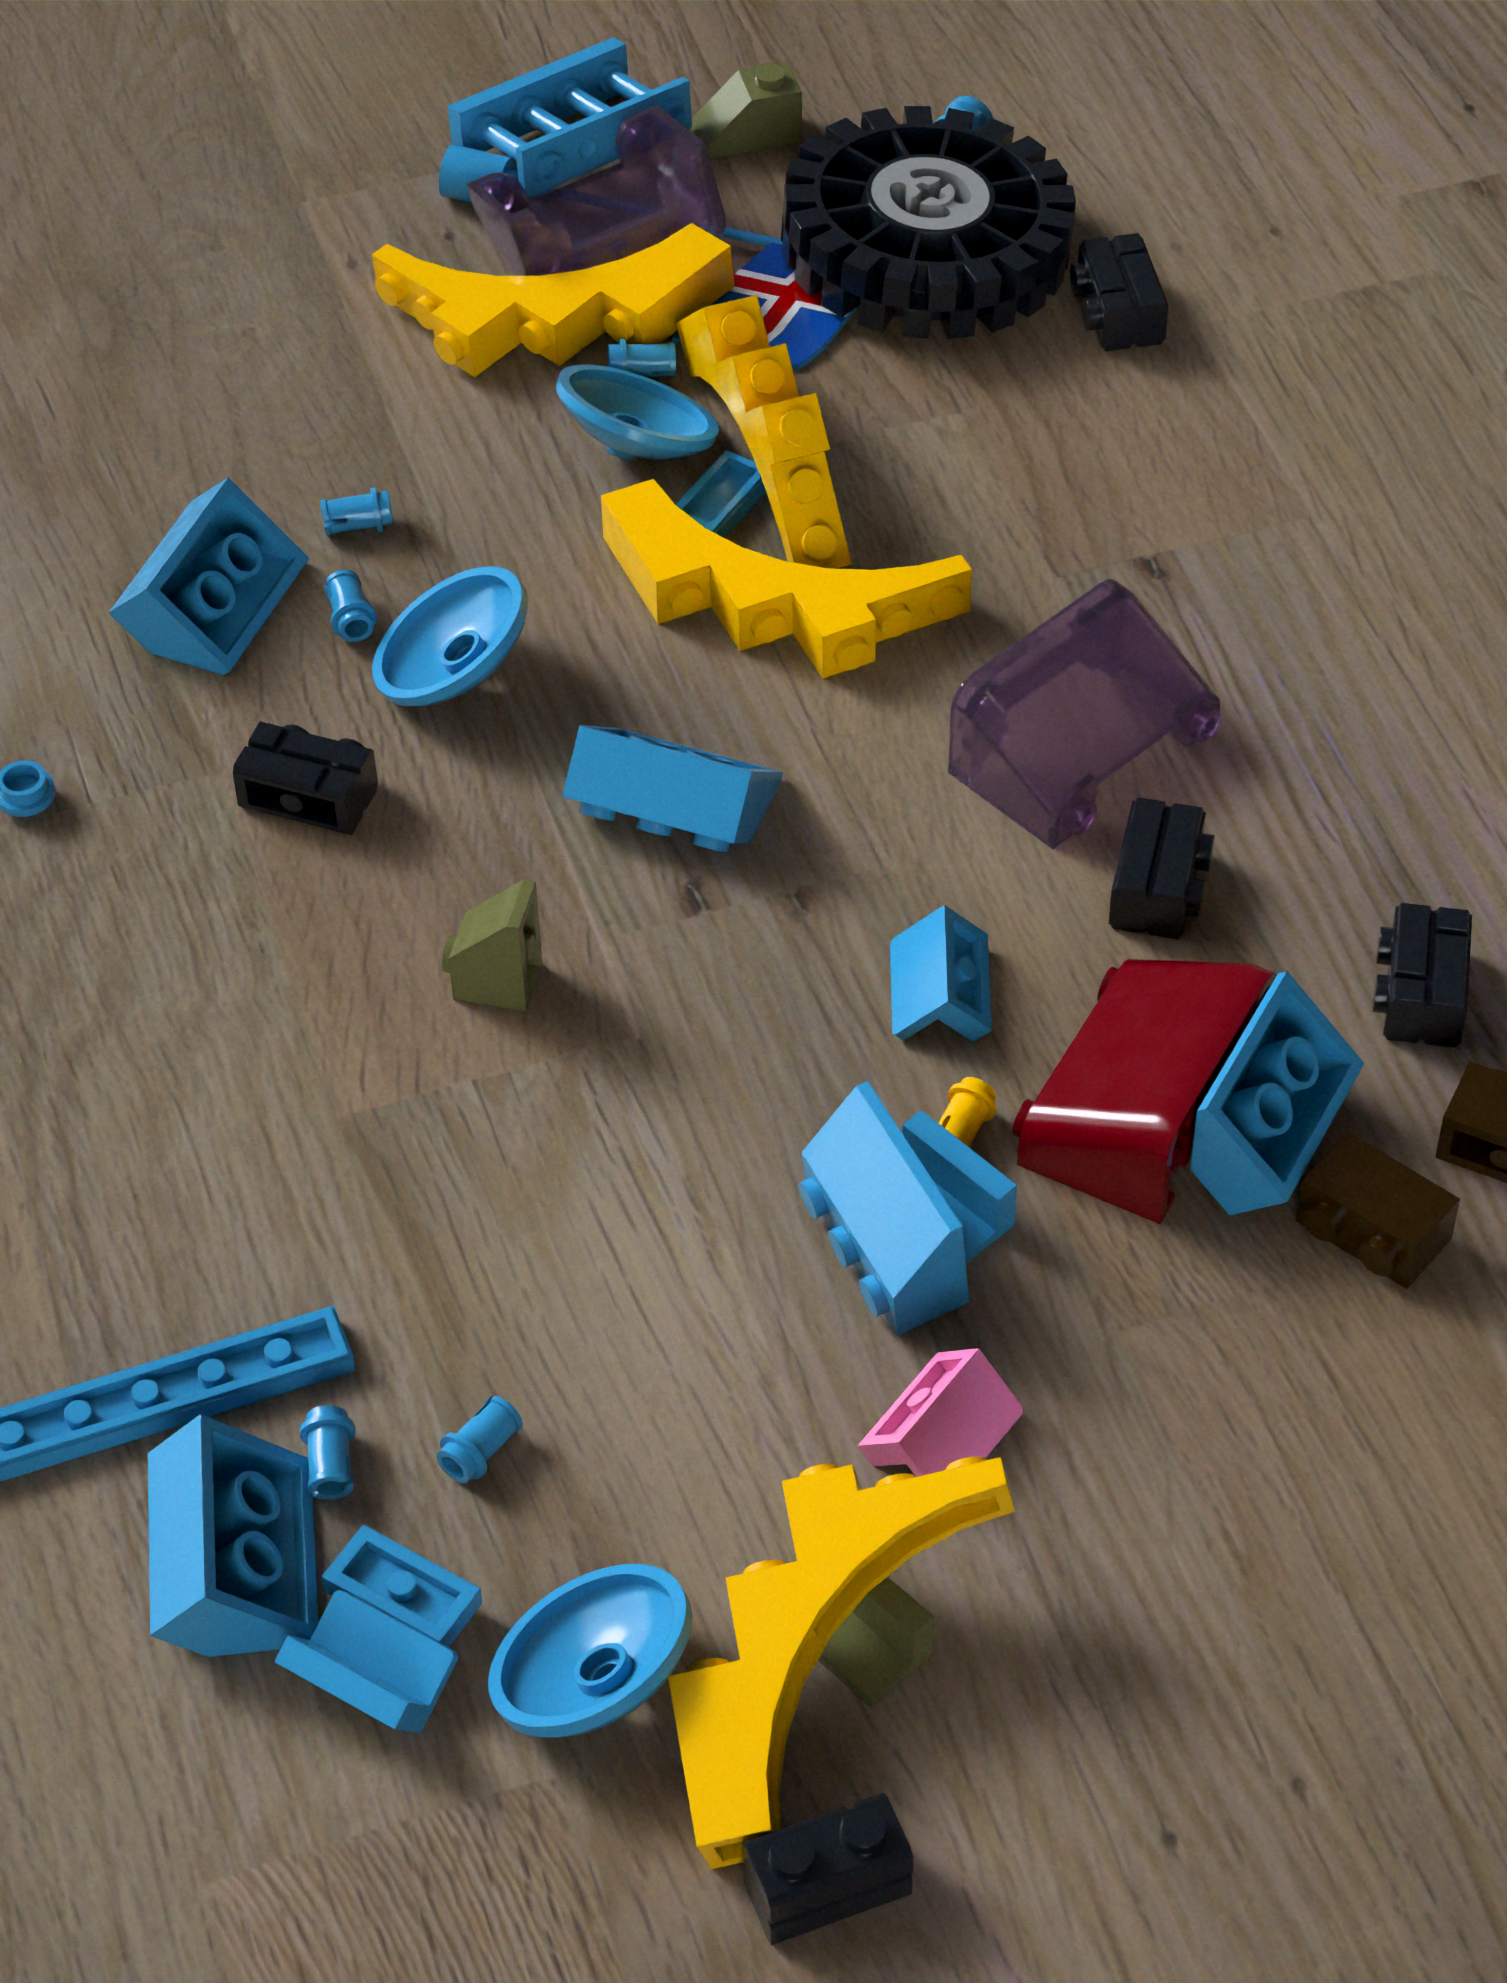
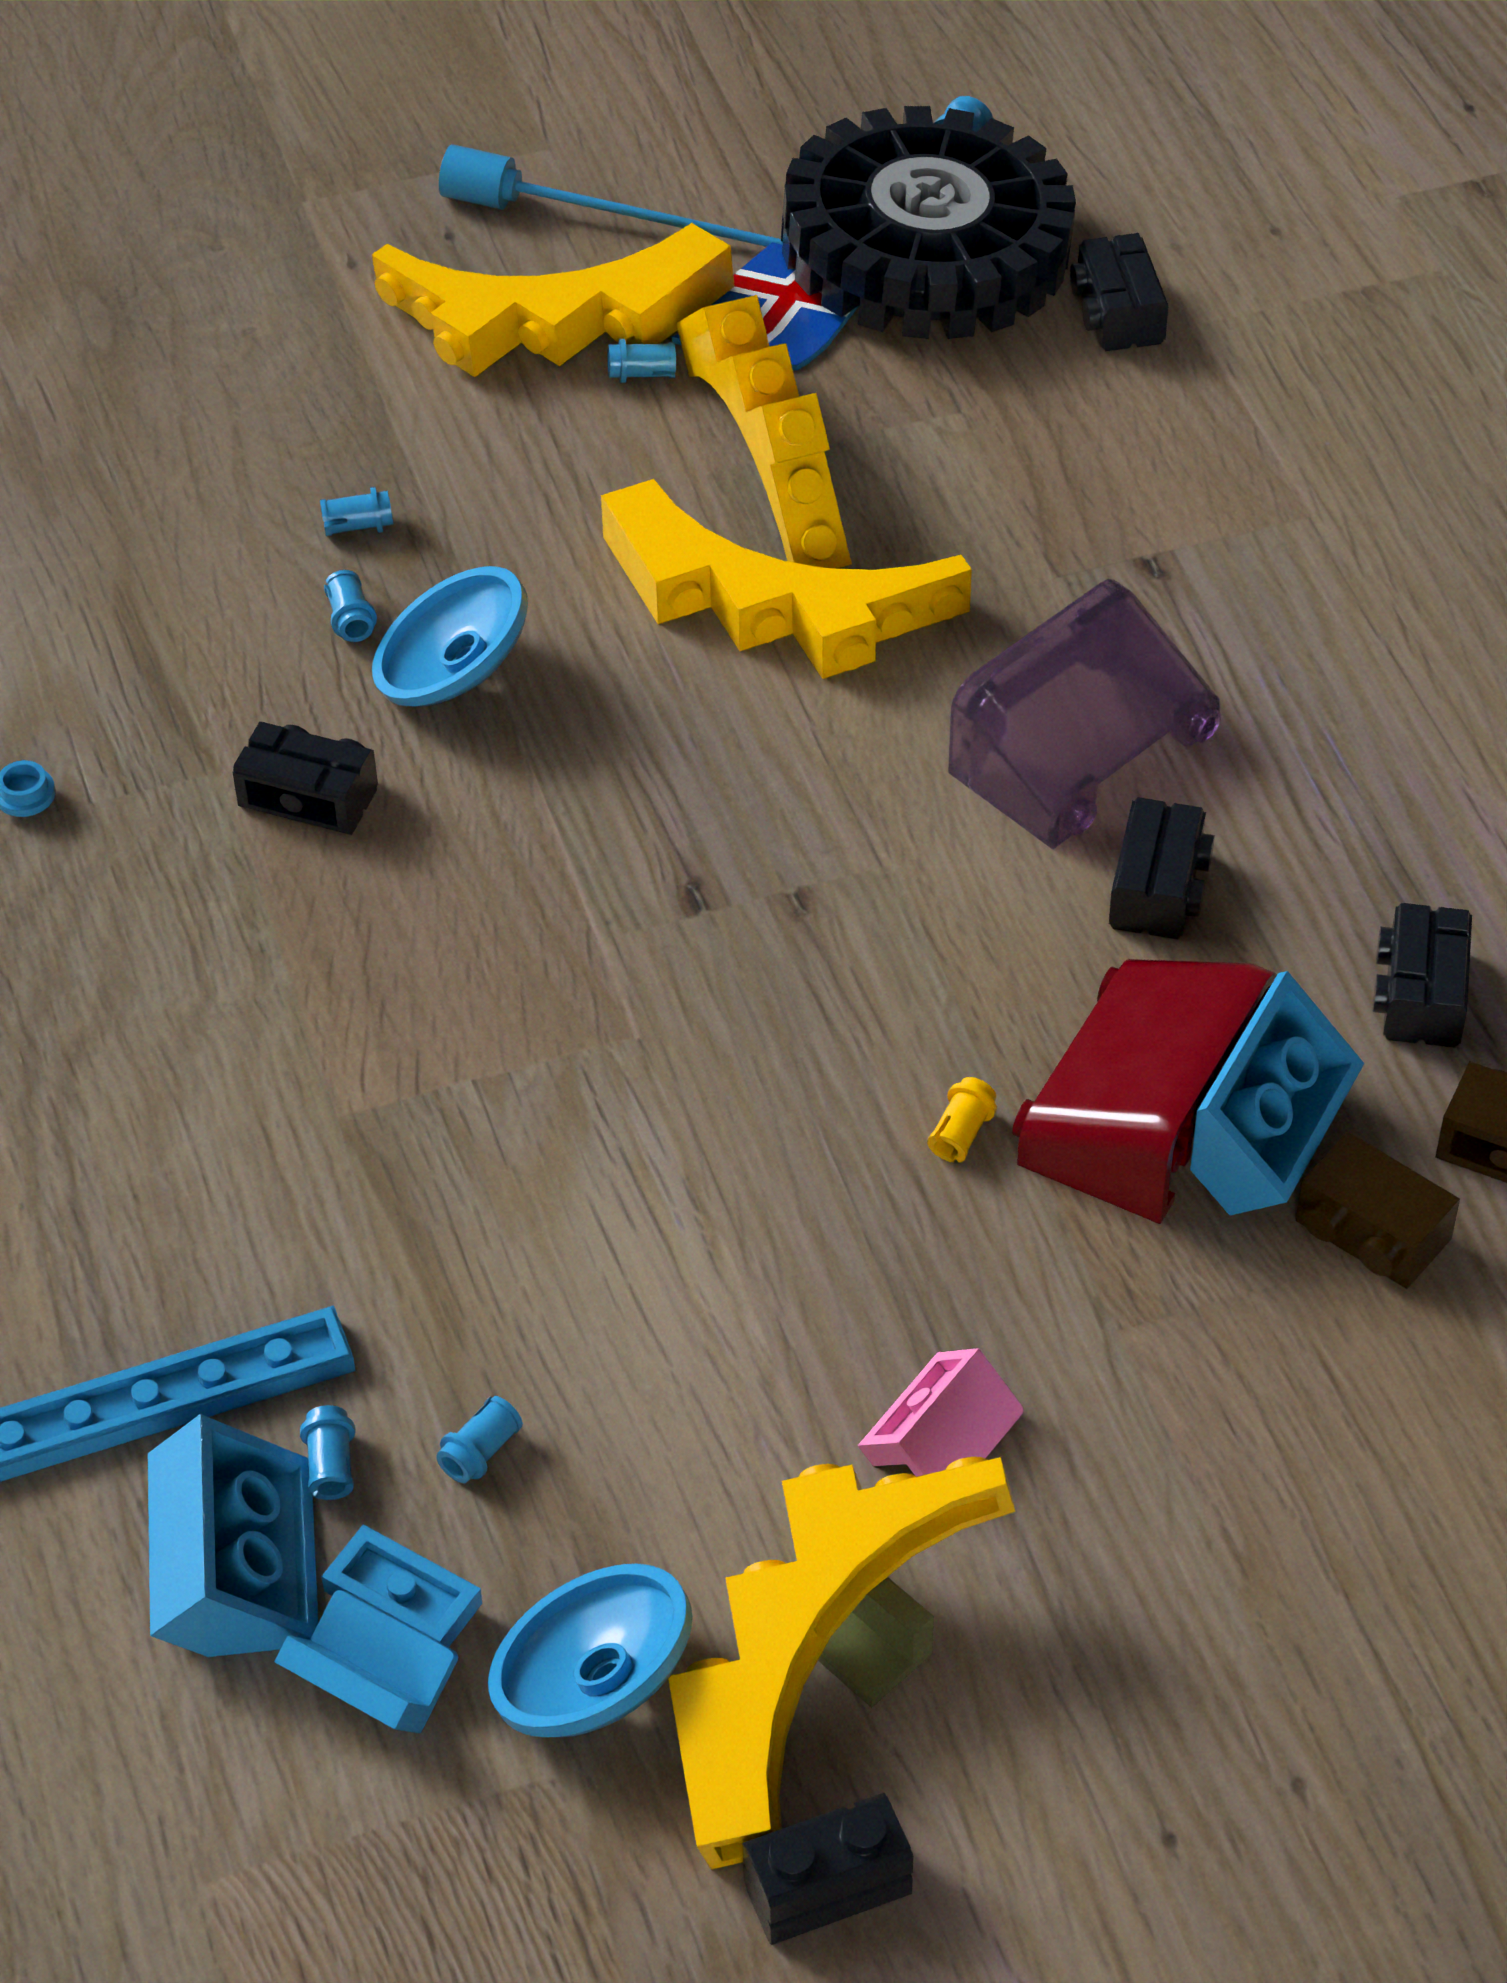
dark azure slope [108,477,309,675] -> none
olive slope [442,879,543,1012] -> none
dark azure fence [448,37,692,199] -> none
clear purple windscreen [466,105,726,276] -> none
dark azure dish [556,364,719,461] -> none
dark azure slope [562,725,783,852] -> none
dark azure tile [675,450,766,538] -> none
olive slope [689,61,802,160] -> none
slope [798,1081,970,1336] -> none
dark azure panel [890,905,992,1042] -> none
dark azure panel [902,1110,1017,1264] -> none

